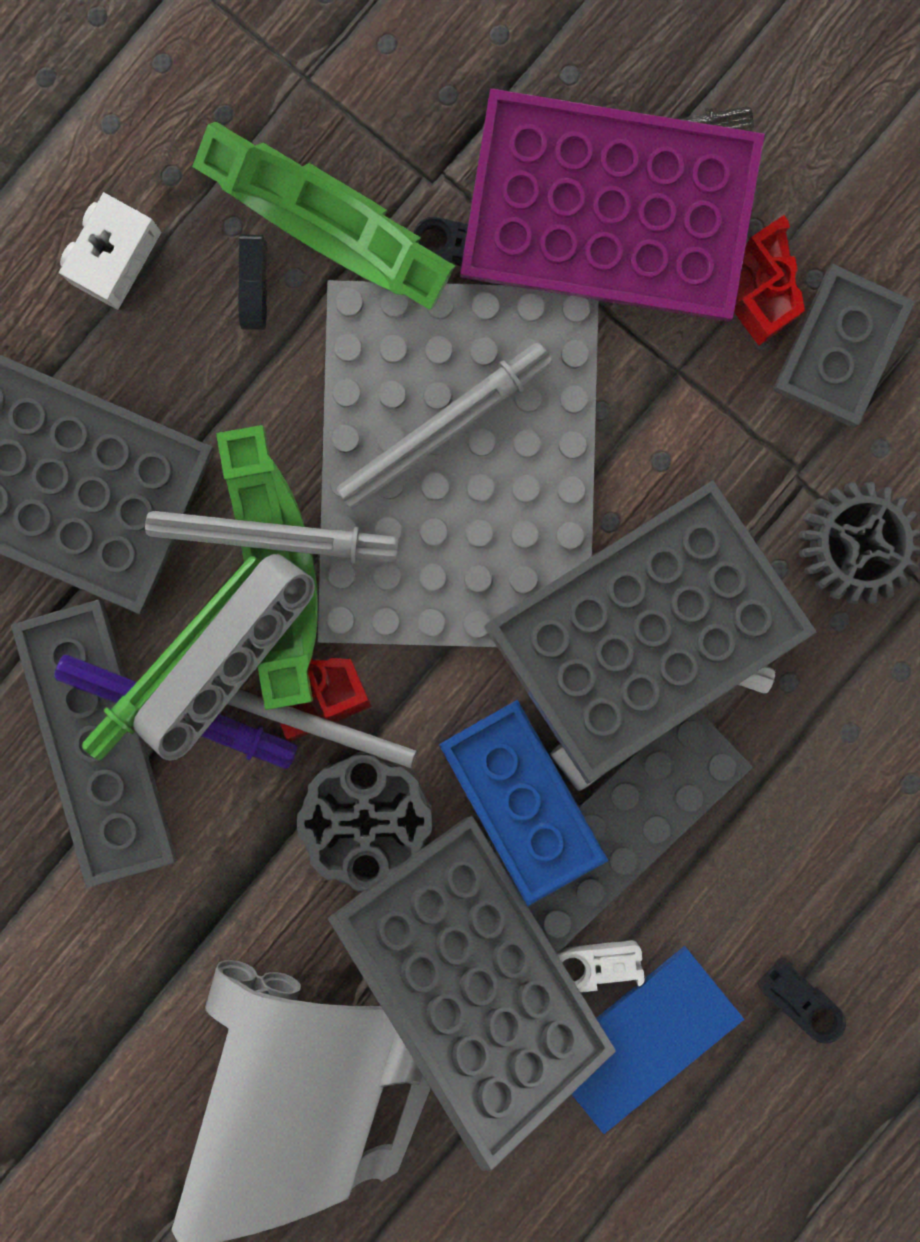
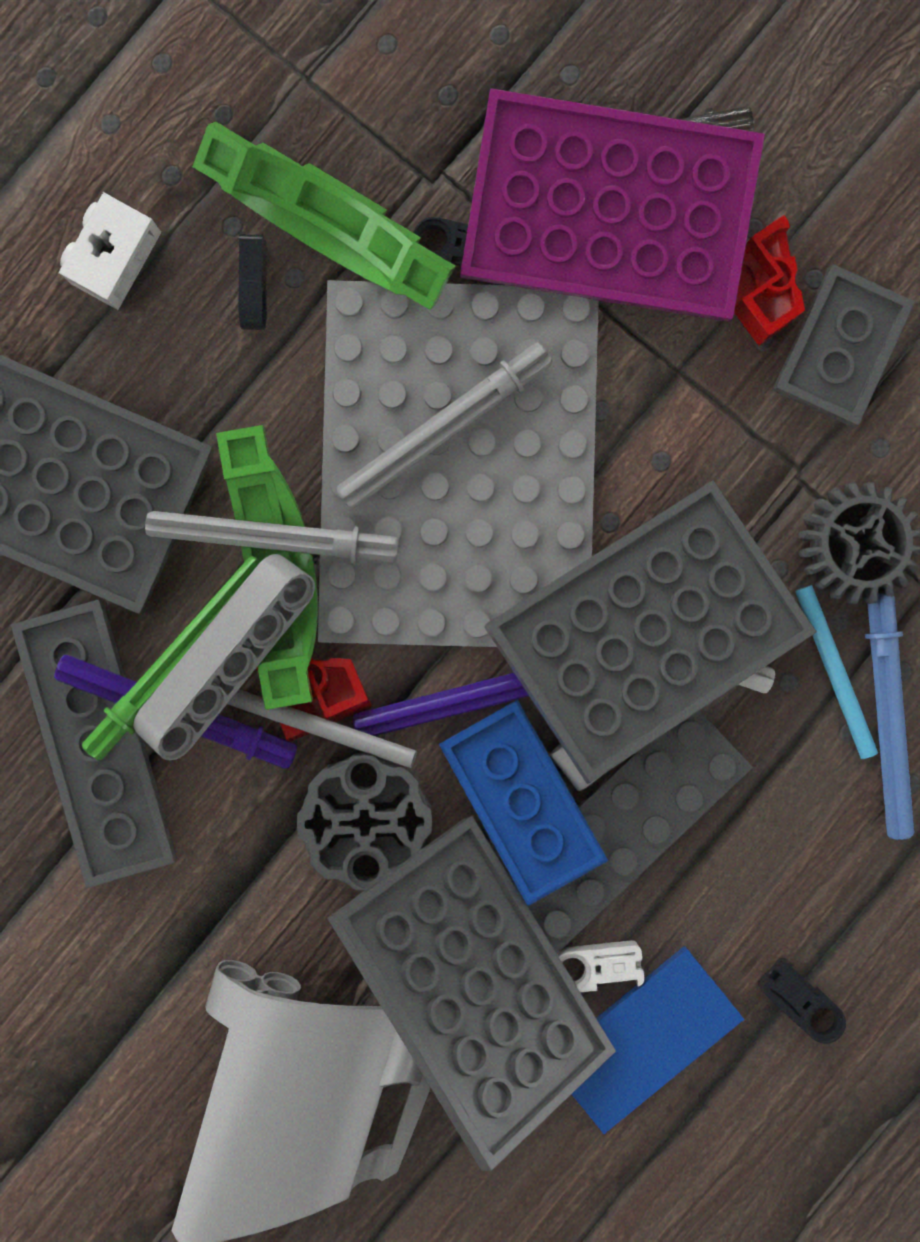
none -> dark purple axle [353,673,529,736]
none -> medium azure bar [795,585,878,759]
none -> medium blue axle [865,593,914,840]

